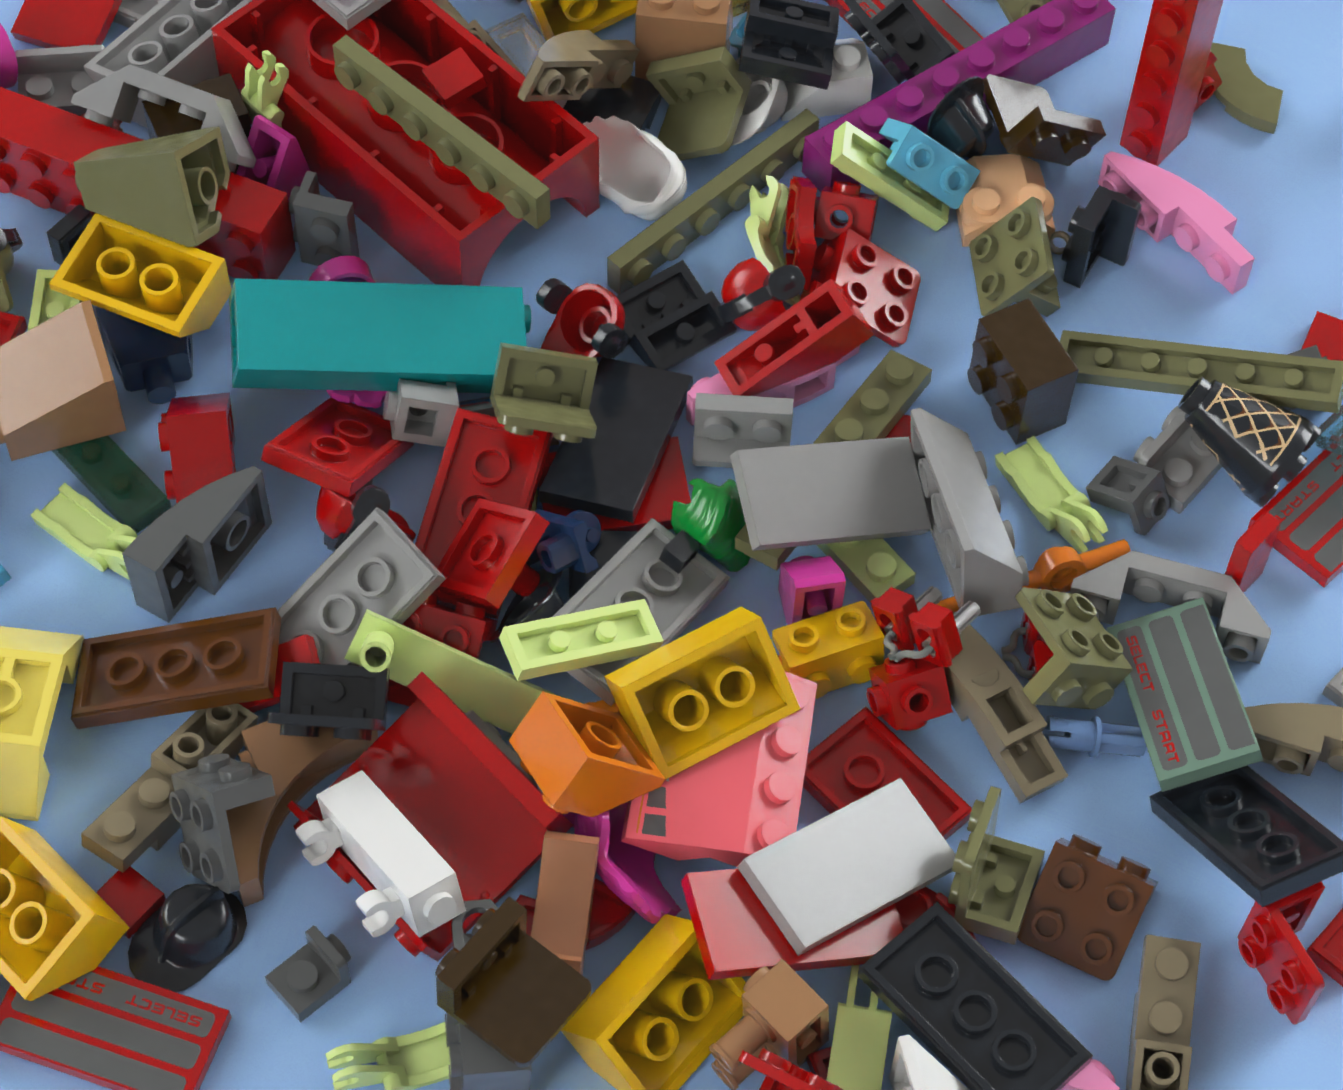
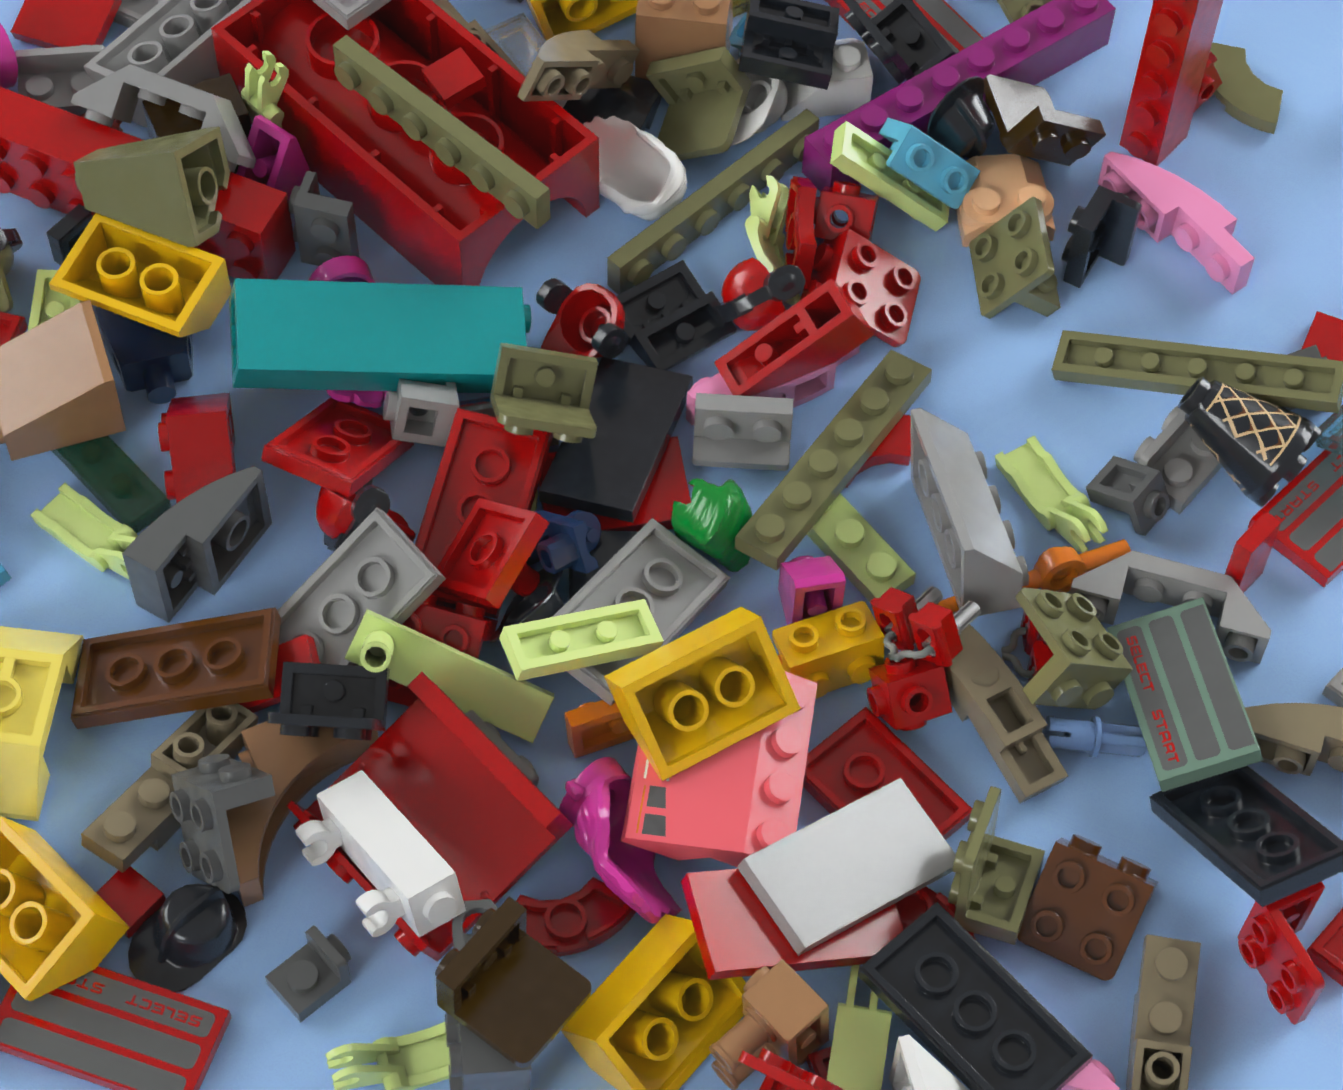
orange slope [508,691,666,817] -> none
nougat slope [531,830,600,975] -> none
black piece [659,530,701,574] -> none
light grey tile [730,436,932,551] -> none
dark brown brick [967,298,1079,445] -> none
dark tan piece [1049,231,1070,255] -> none

